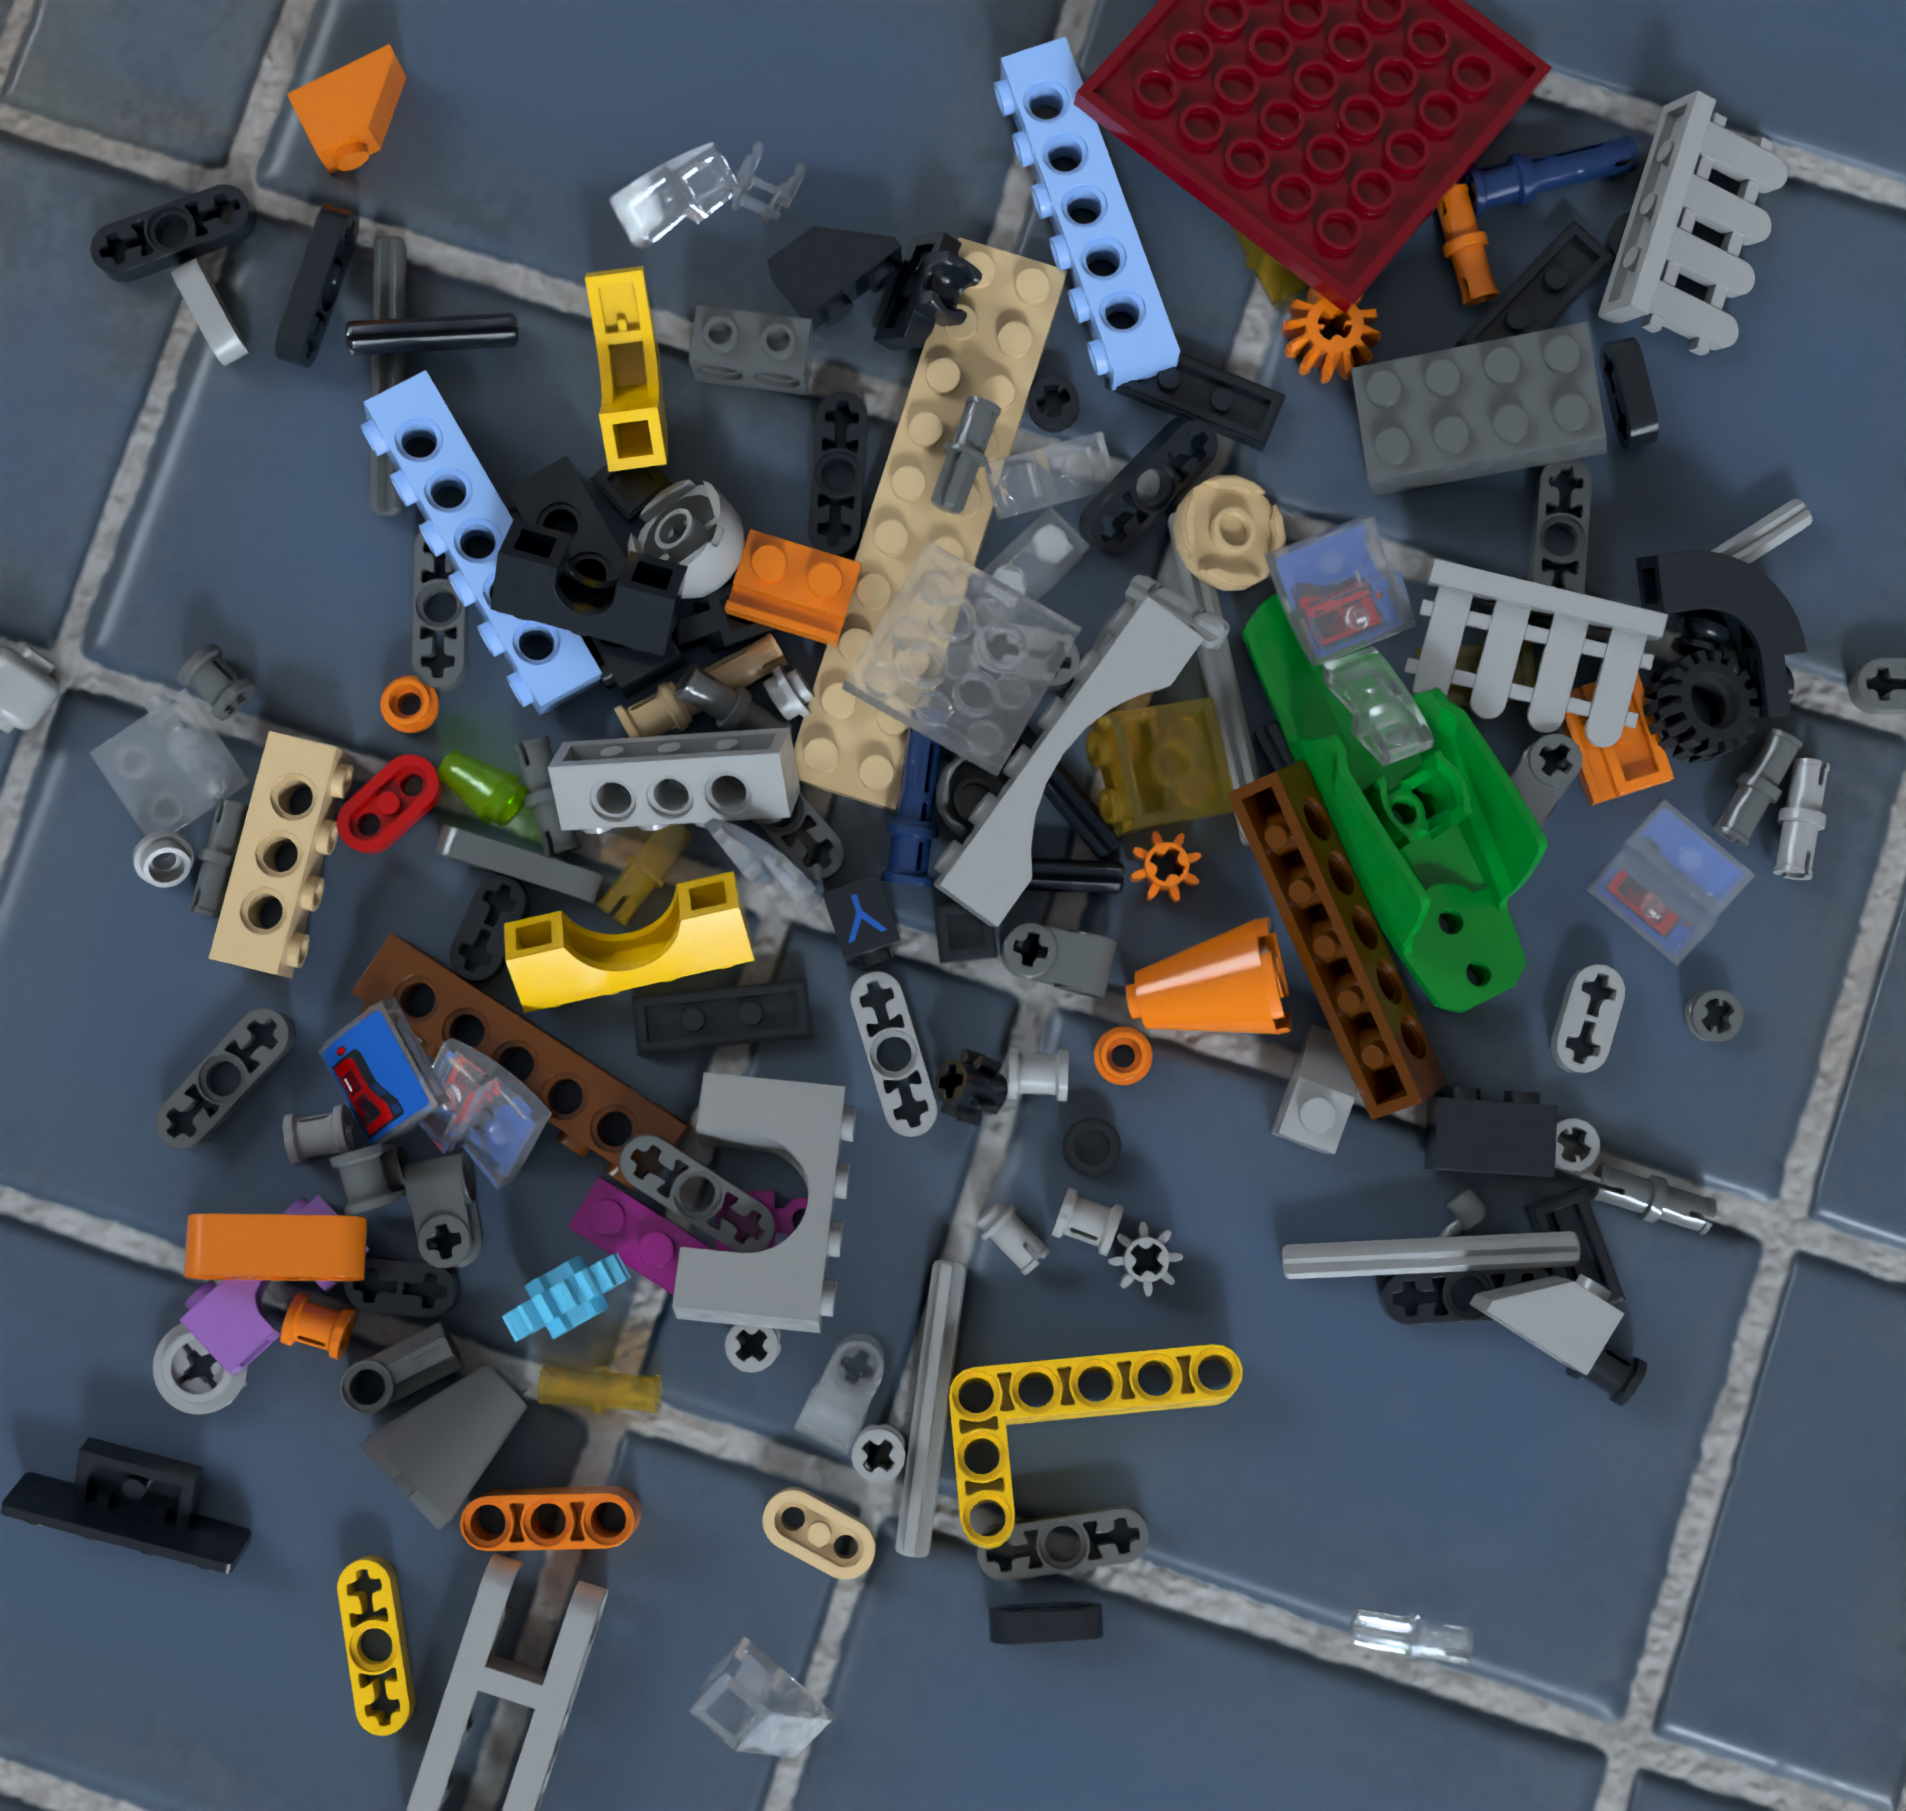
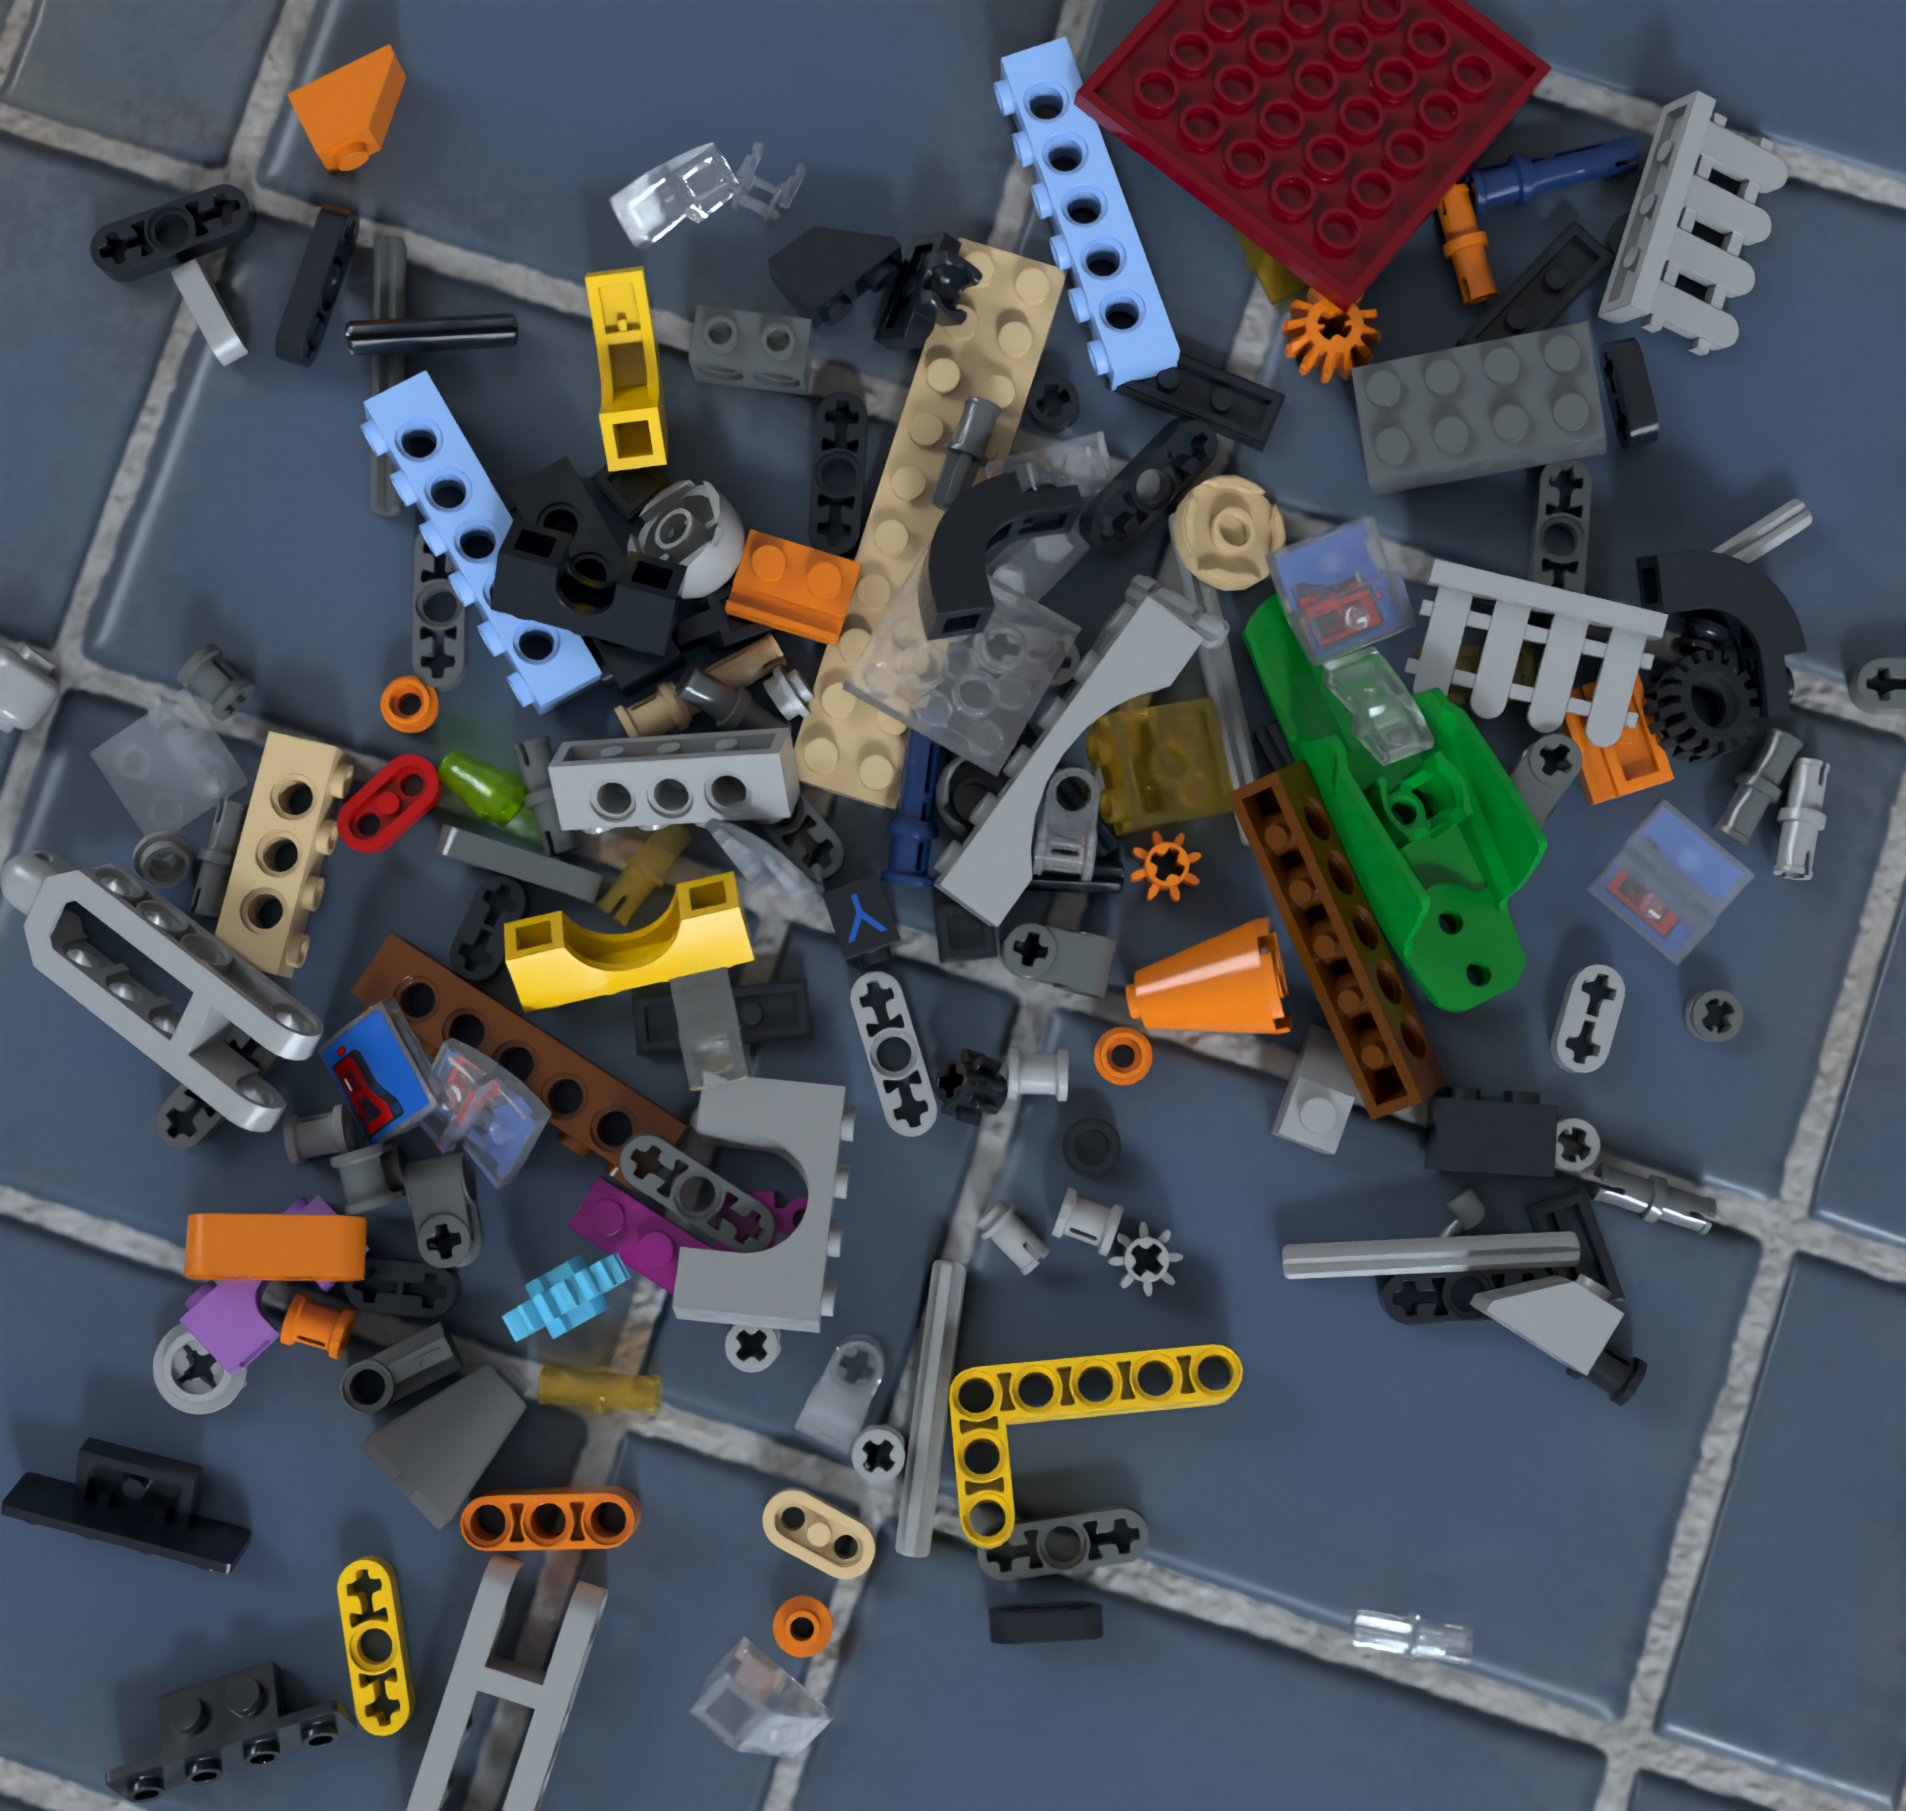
none -> light grey piece [0,850,324,1132]
none -> black bracket [105,1661,357,1803]
none -> clear slope [669,967,750,1092]
none -> orange plate [773,1595,833,1658]
none -> black arch [918,471,1083,641]
none -> clear piece [1032,766,1100,882]

